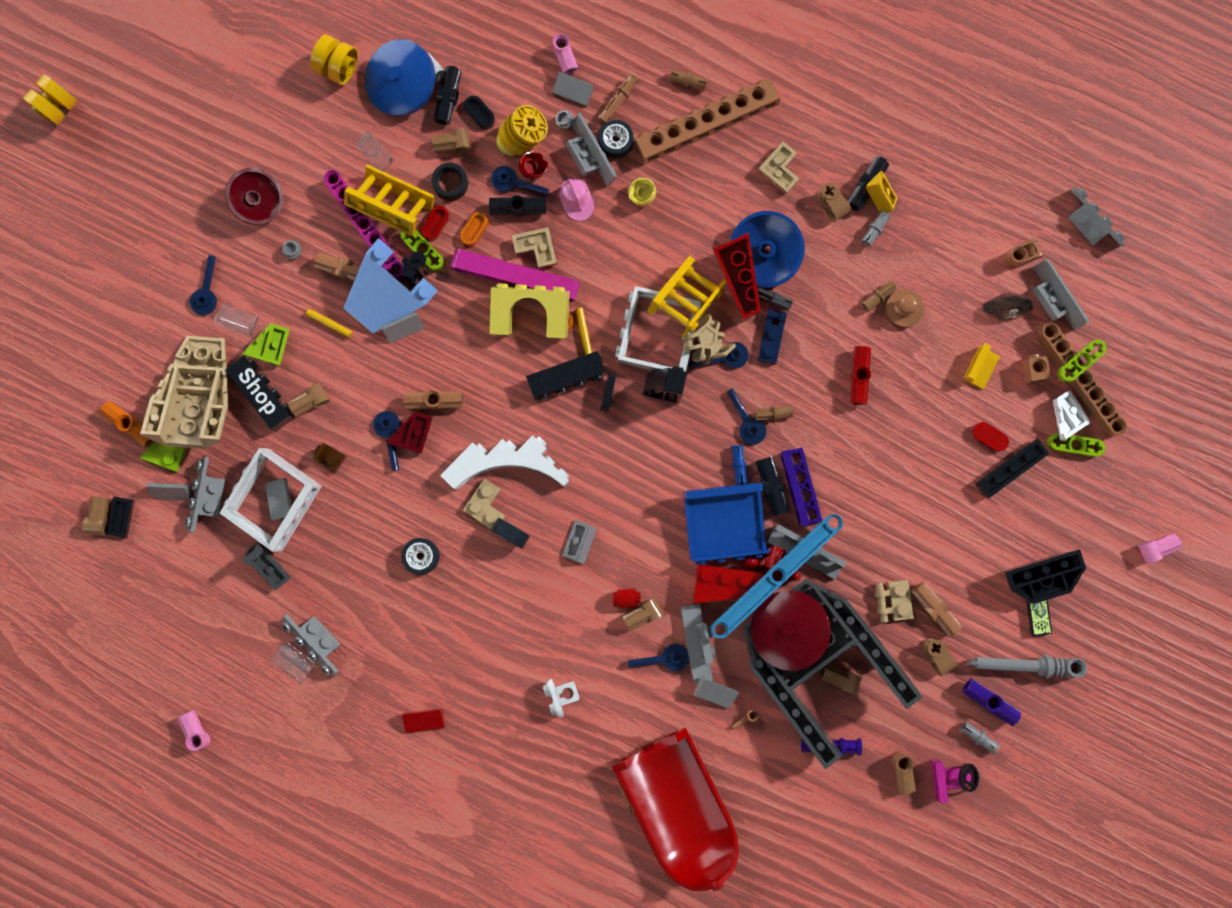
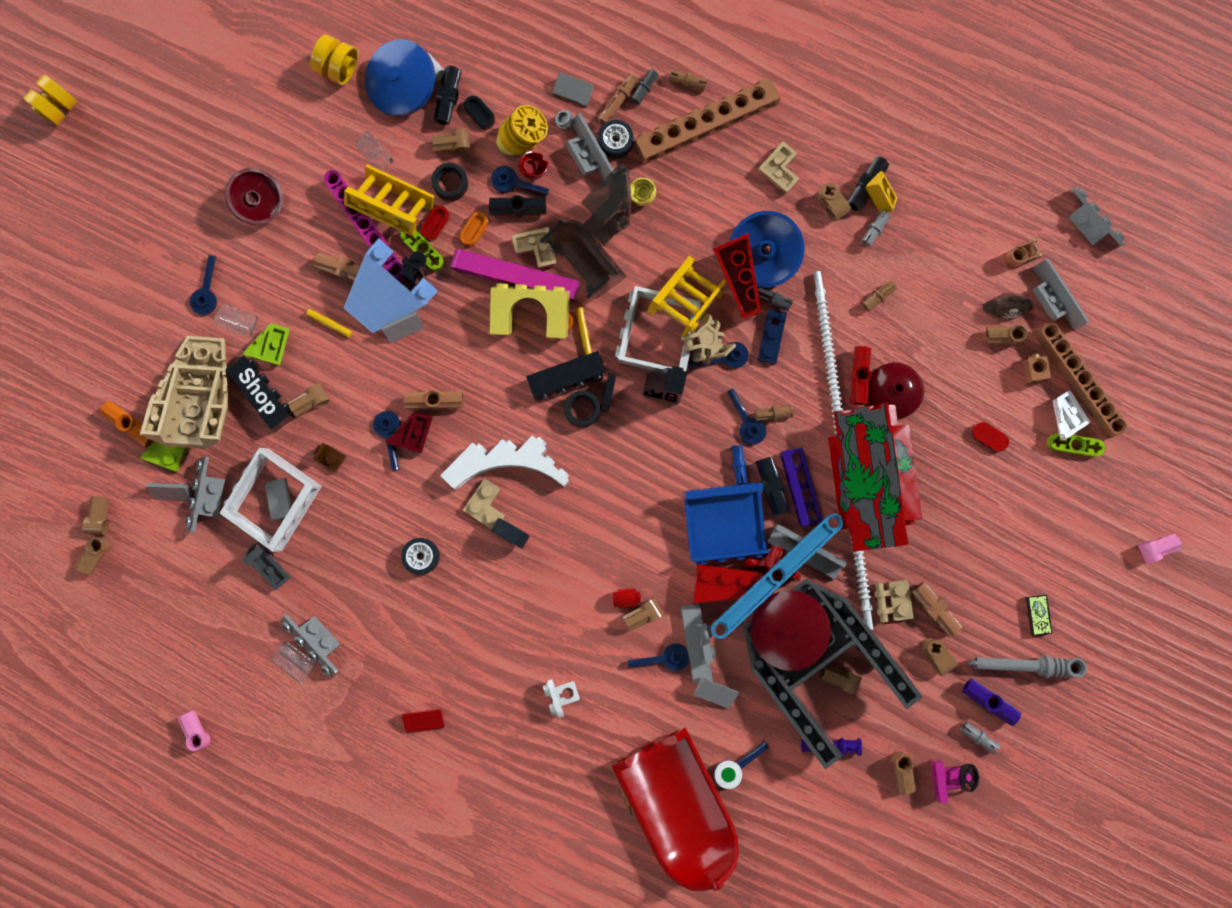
black tile [106,497,135,538] -> none
light grey plate [282,240,302,259] -> none
bright pink piece [553,34,578,75] -> none
bright pink piece [559,178,594,221] -> none
light grey slope [562,520,597,564] -> none
nougat hand [732,710,758,729] -> none
nougat plate [885,289,924,328] -> none
yellow panel [963,343,1000,389] -> none
black plate [975,438,1050,499] -> none
black wedge [1005,549,1086,604] -> none
lime beam [1057,339,1107,383] -> none
none -> medium nougat piece [75,537,111,575]
none -> clear smoke windscreen [540,219,626,299]
none -> black tyre [564,390,600,428]
none -> clear smoke windscreen [581,163,632,246]
none -> dark grey axle [630,69,658,105]
none -> piece [714,741,769,789]
none -> white hose [813,271,873,630]
none -> panel [828,402,923,552]
none -> dark red dish [868,362,924,419]
none -> medium nougat piece [985,325,1027,345]

